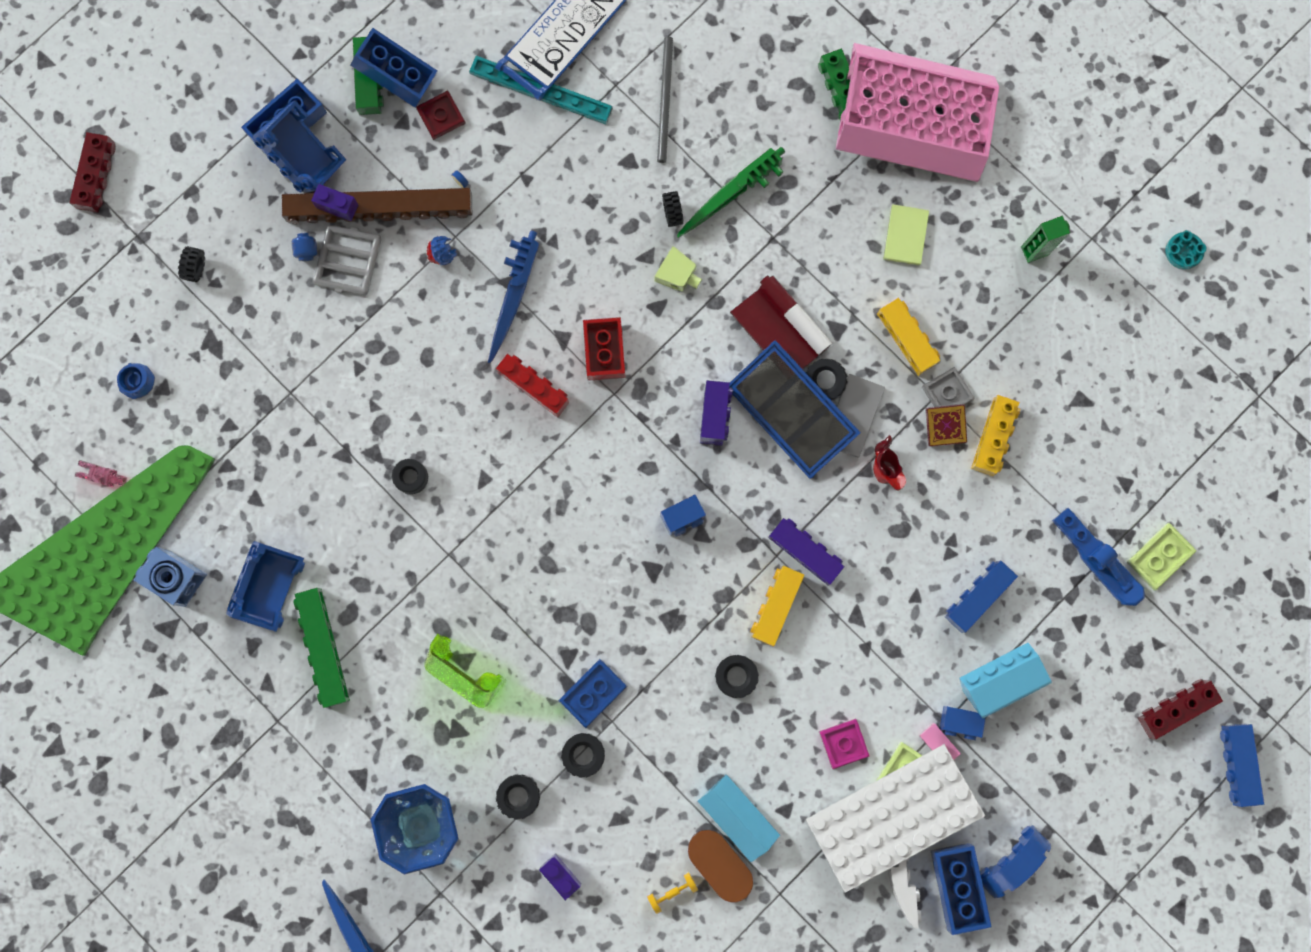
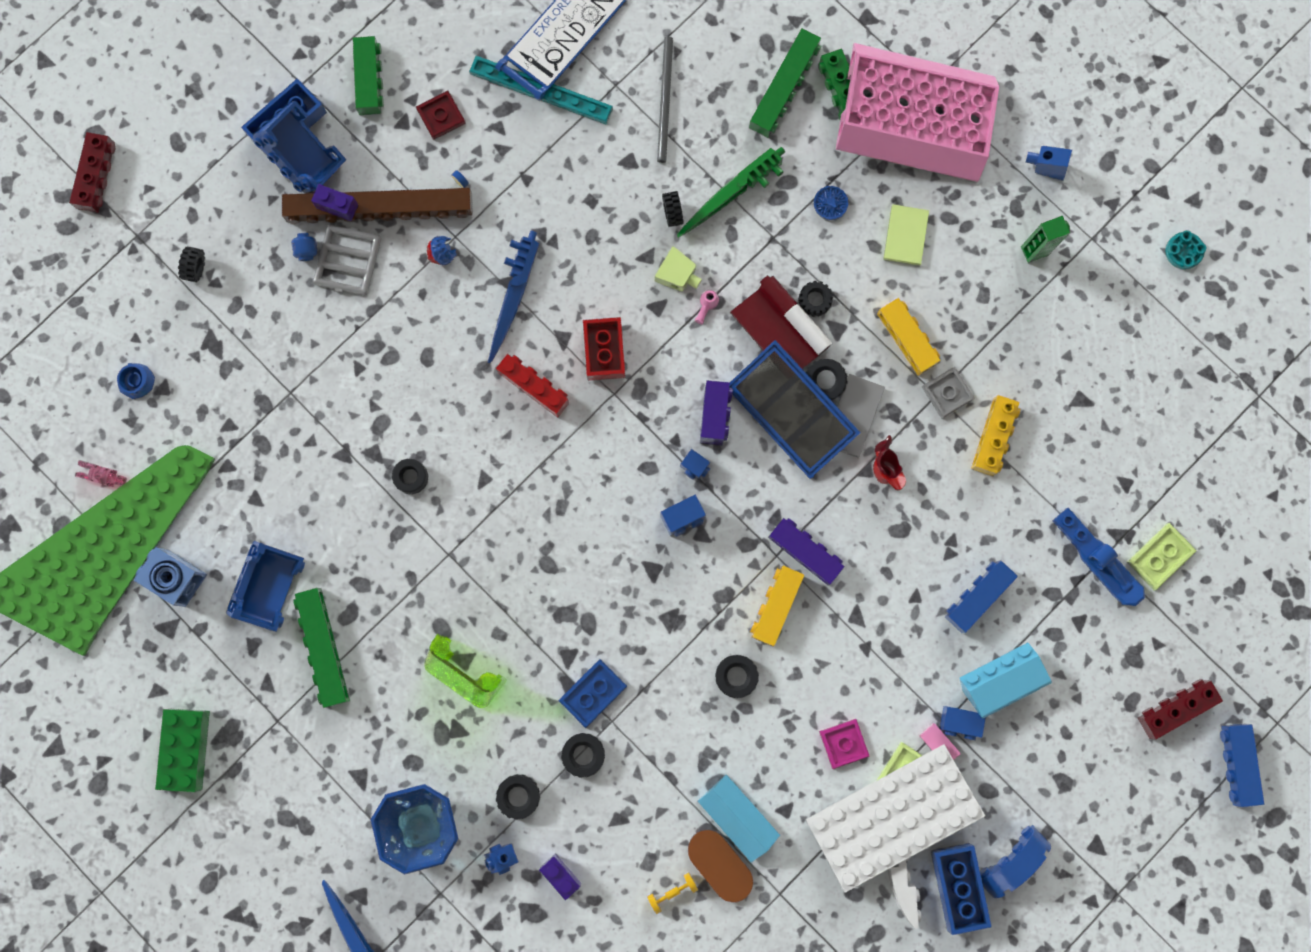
blue brick [350,27,438,108] -> none
tile [925,404,967,446] -> none
none -> green brick [155,708,210,792]
none -> blue brick [484,844,519,875]
none -> blue brick [680,449,710,480]
none -> bright pink bar [694,290,719,324]
none -> green brick [749,28,822,138]
none -> black tyre [798,281,833,317]
none -> blue wheel [813,186,848,220]
none -> blue torso [1025,146,1072,181]

